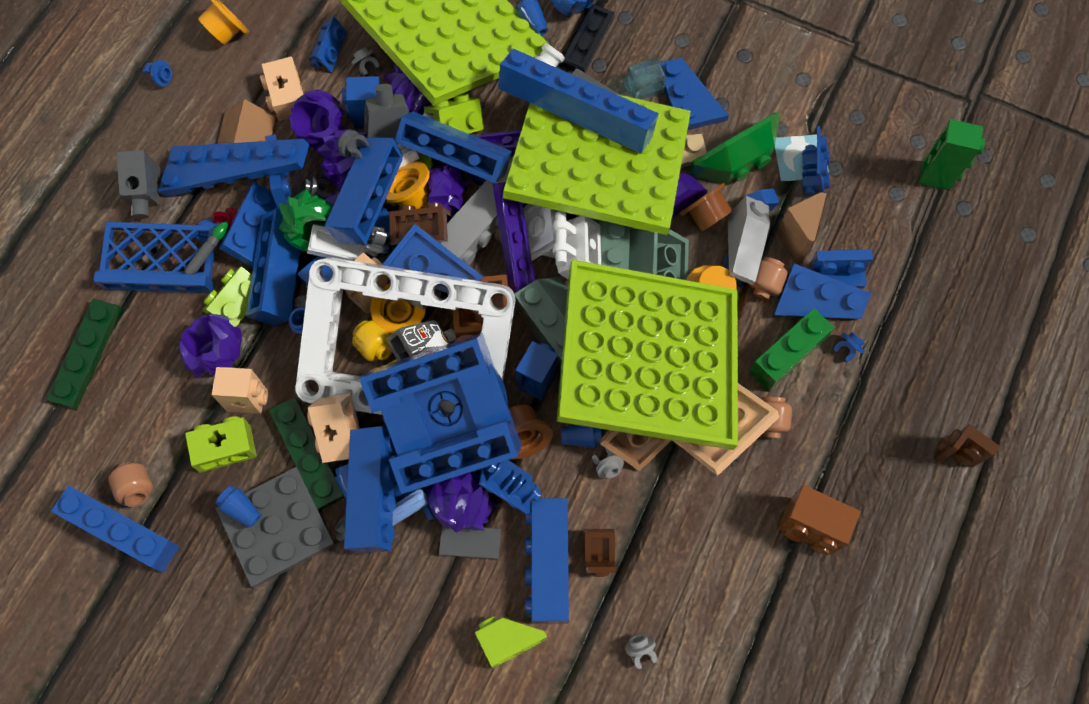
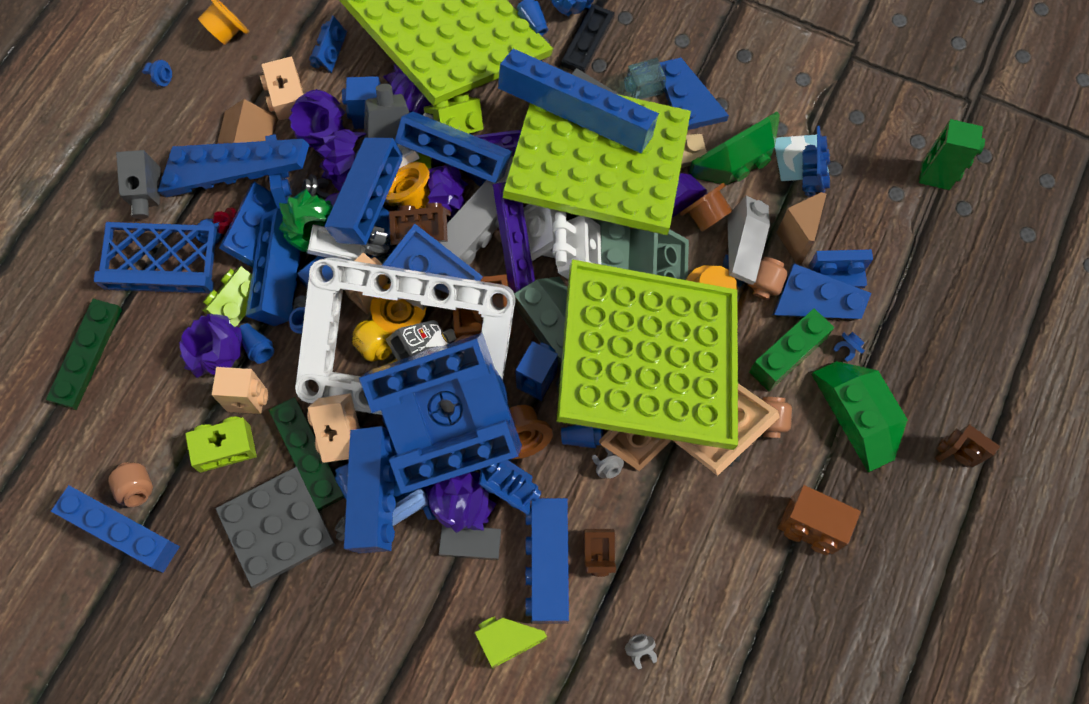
dark grey piece [184,222,228,275] -> none
blue cone [215,485,262,528] -> none
dark grey plate [338,129,369,159] -> none
light grey plate [352,47,379,76] -> none
white wheel [535,43,565,67] -> none
blue piece [744,188,779,211] -> none
none -> blue cone [239,323,274,364]
none -> green wedge [811,361,908,473]

